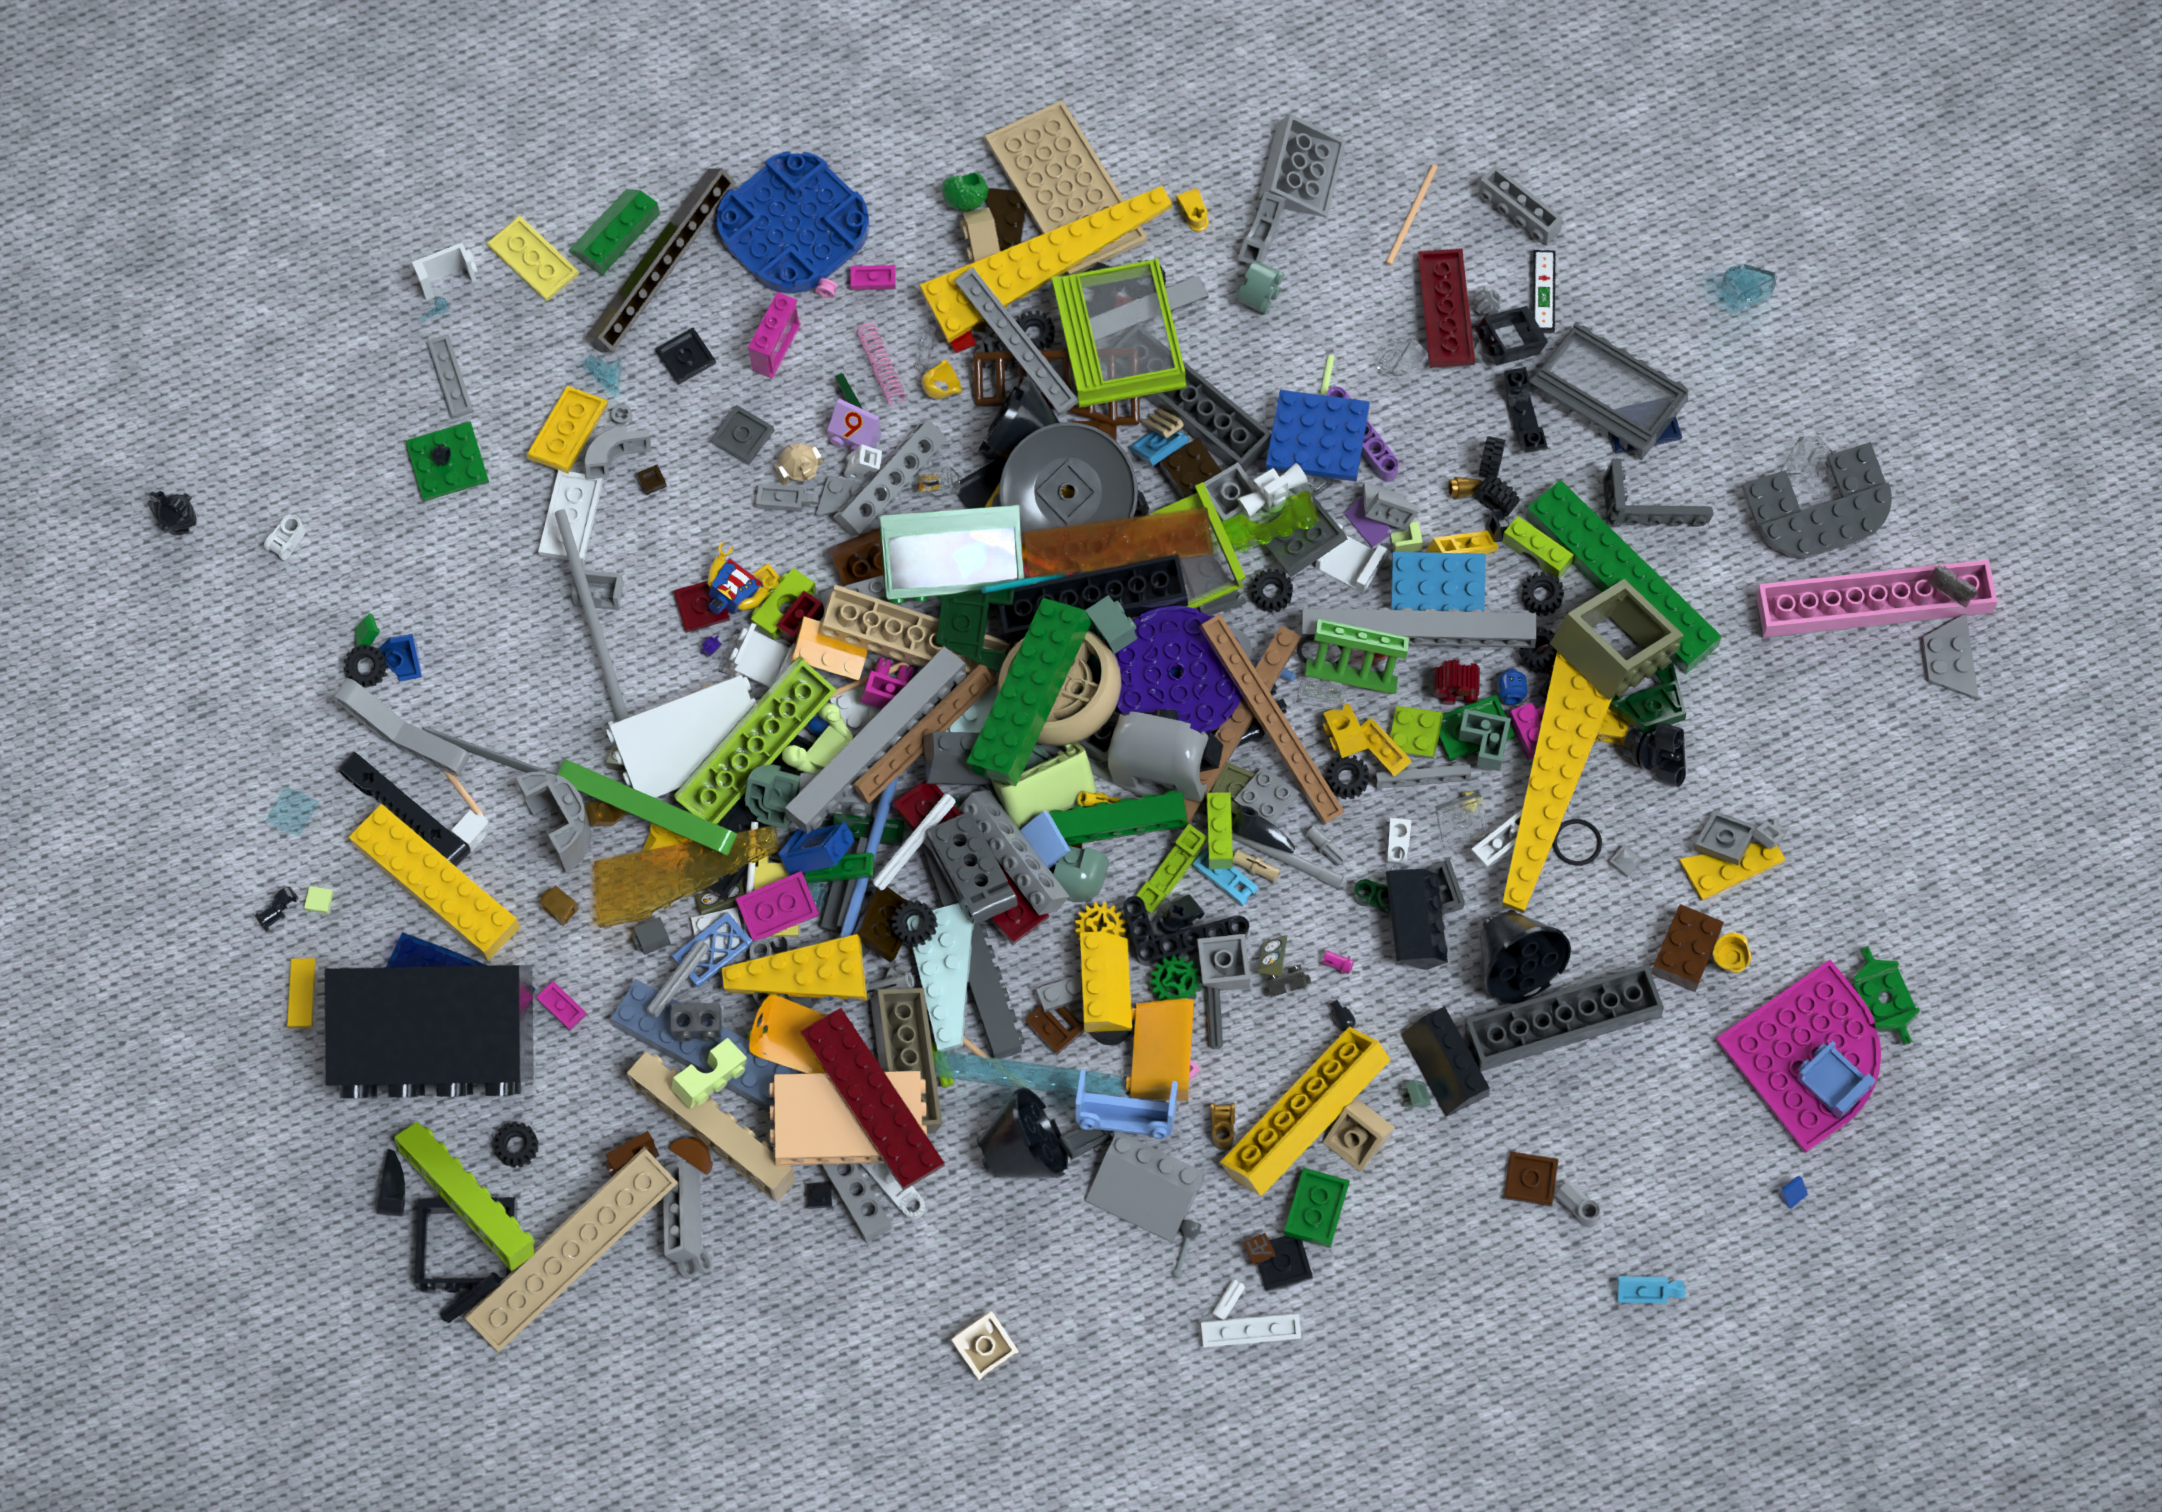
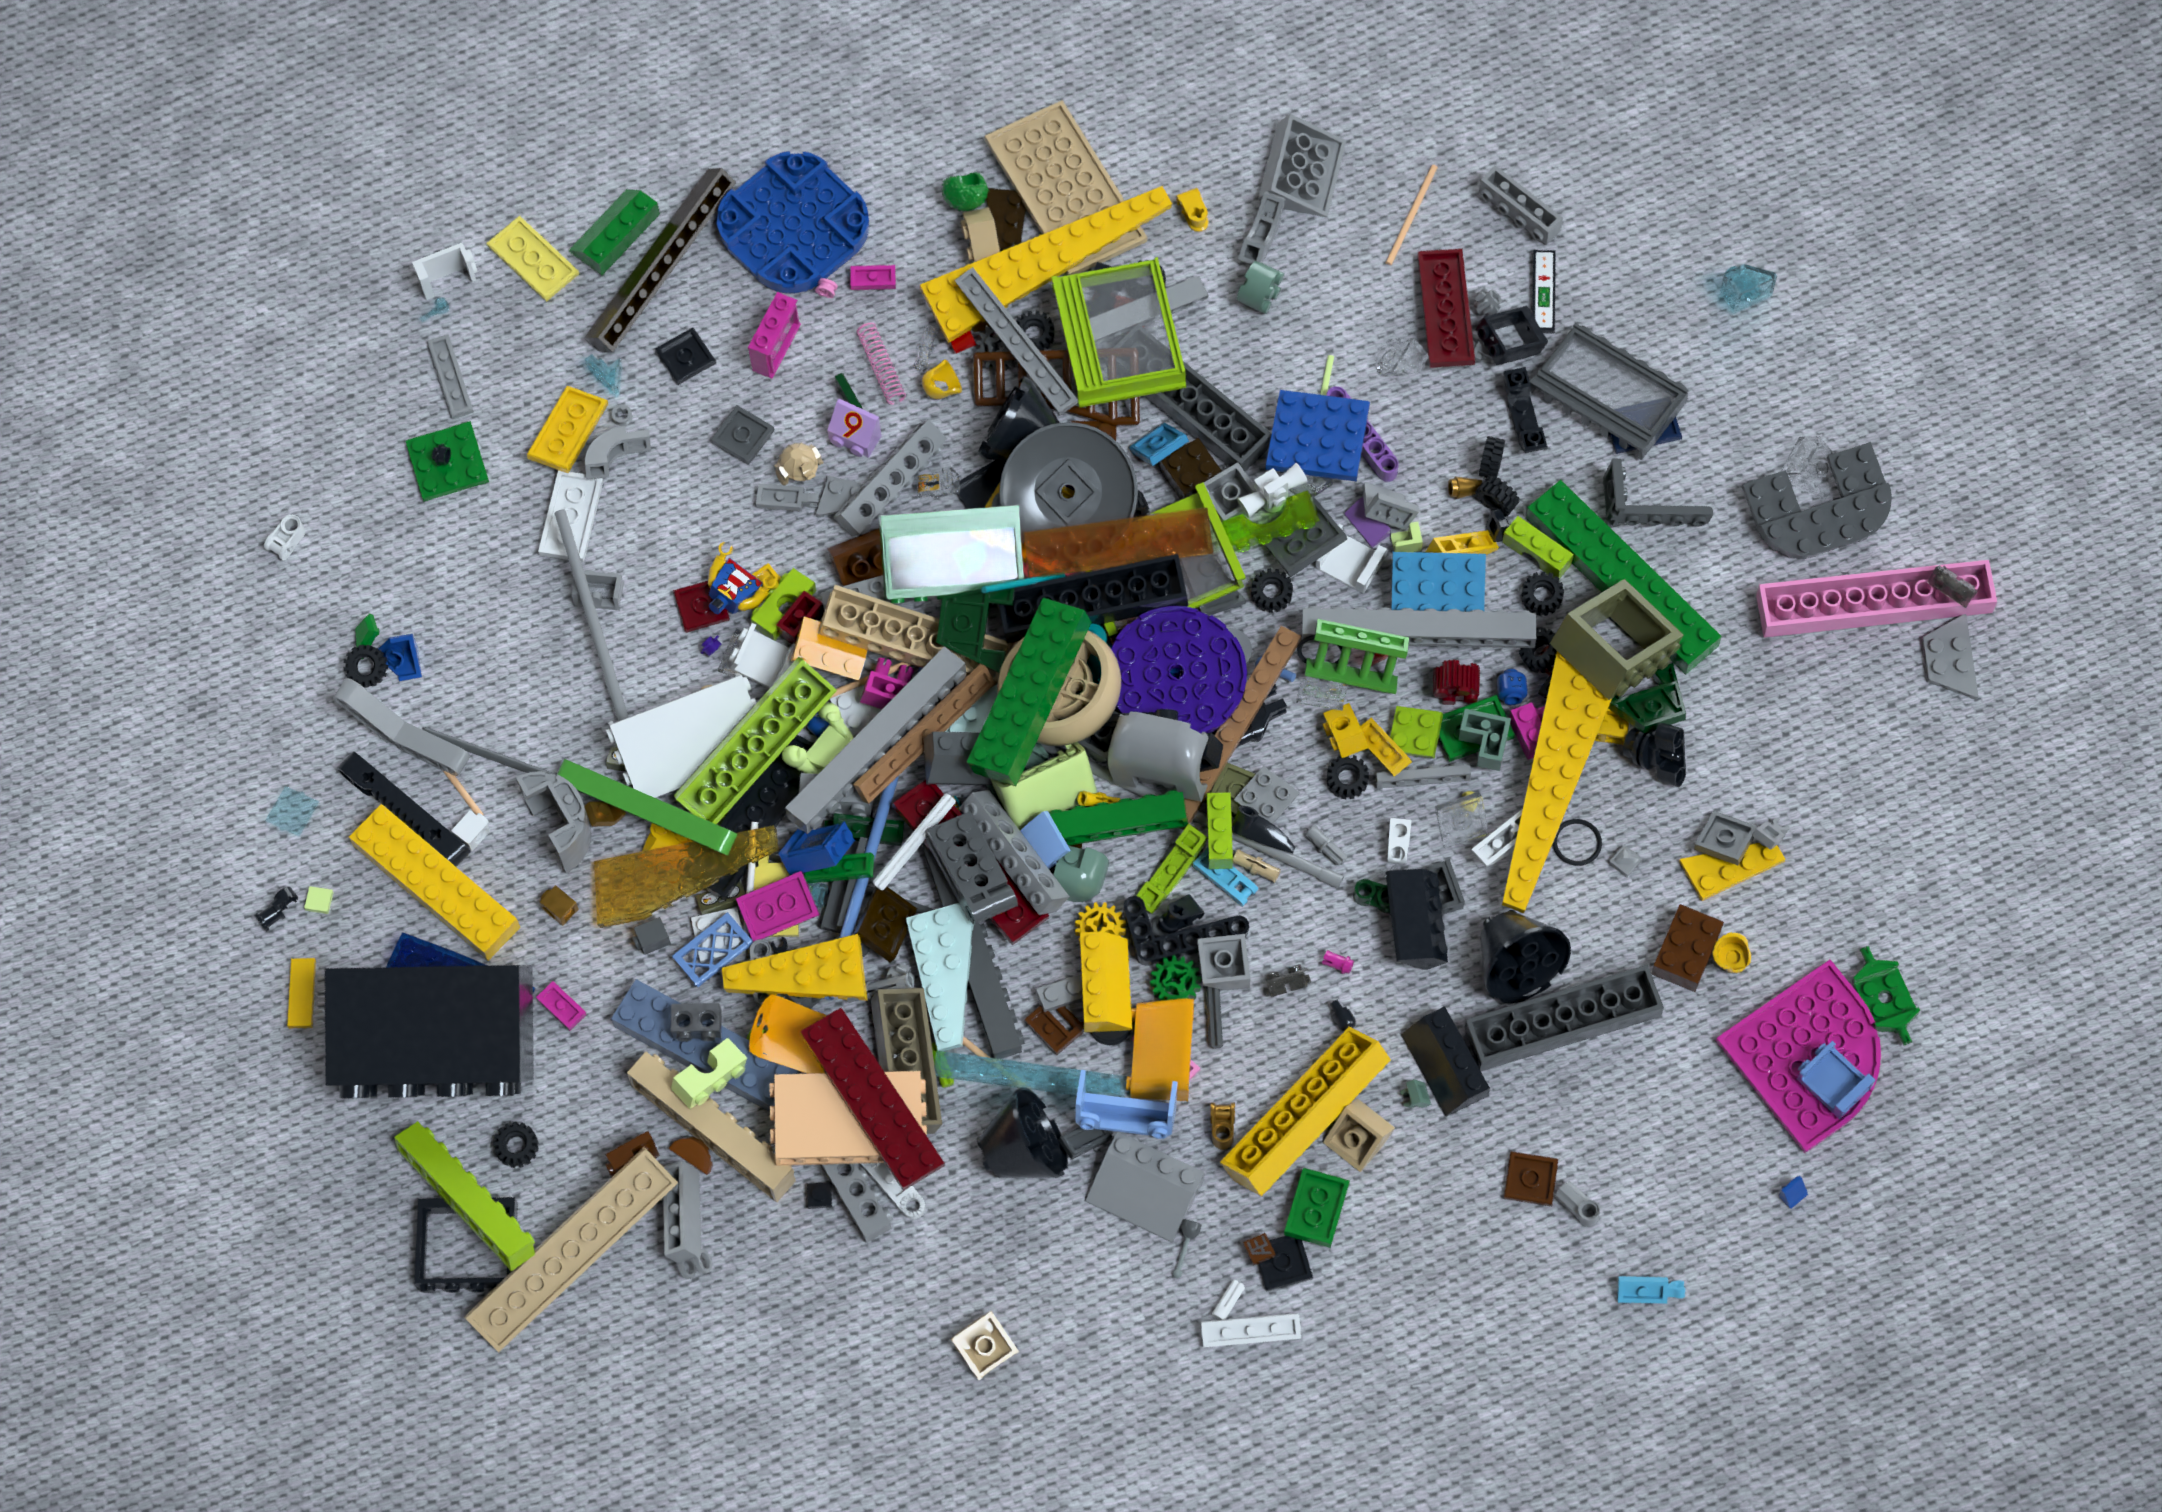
black helmet [148,491,197,536] -> none
black piece [377,1149,405,1217] -> none
black axle [440,1272,502,1323] -> none
dark brown plate [637,464,667,495] -> none
light grey axle [647,940,708,1018] -> none
sand green brick [745,765,801,829] -> none
white leg [844,445,882,479] -> none
black tyre [892,900,938,947] -> none
sand green brick [1085,595,1137,654] -> none
tan tile [1142,408,1184,438] -> none
medium nougat plate [1199,614,1345,825] -> none
slope [1258,935,1288,976] -> none

